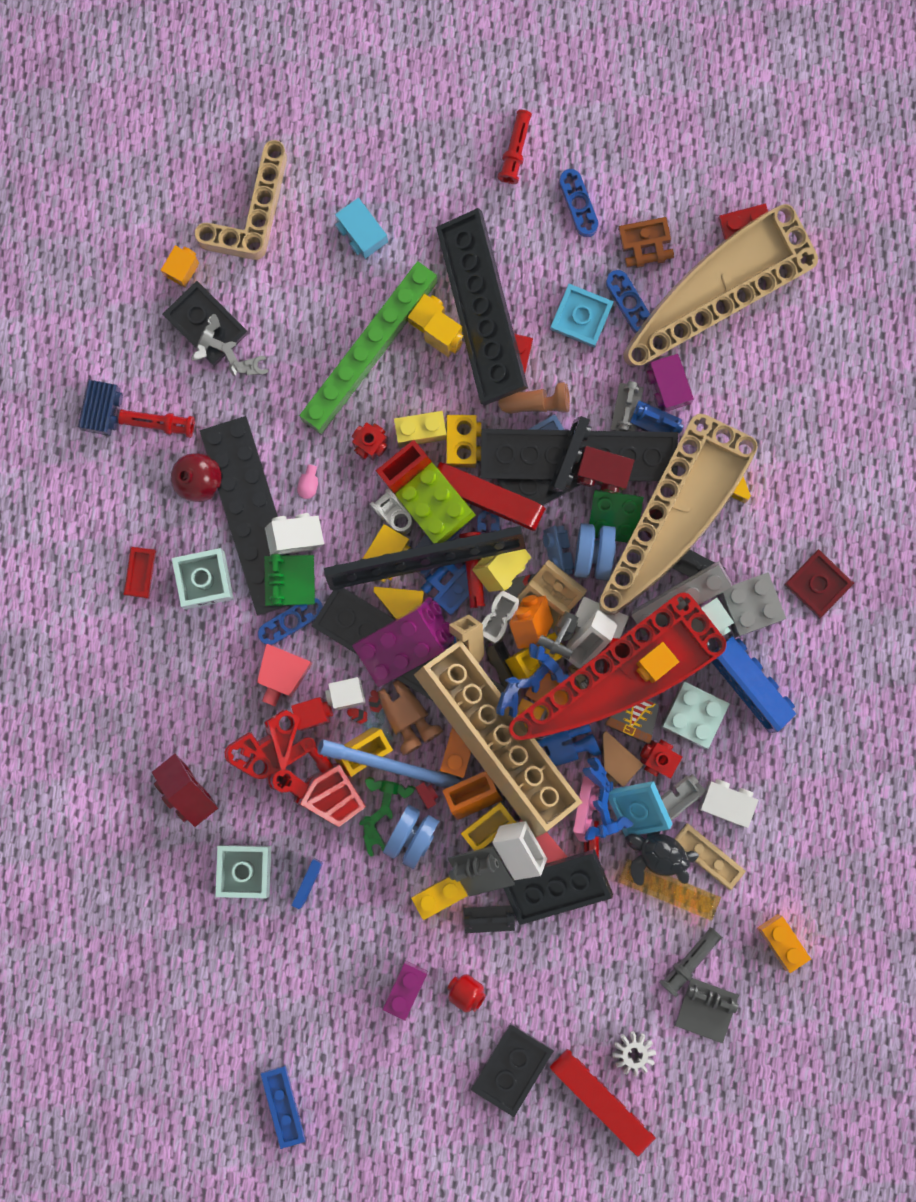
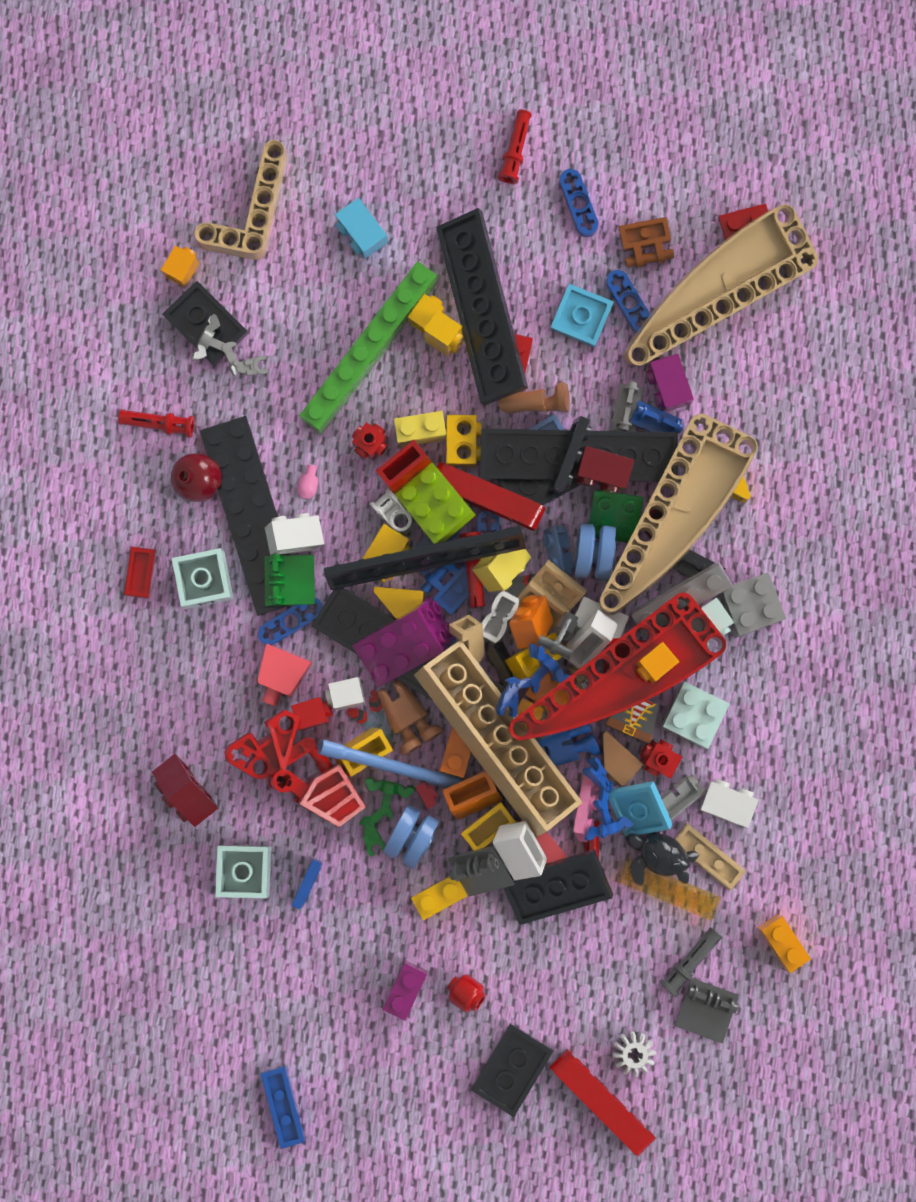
dark blue brick [78,379,123,436] -> none
black hinge [464,905,515,933] -> none
blue slope [711,636,796,733] -> none
dark red tile [784,549,854,619] -> none

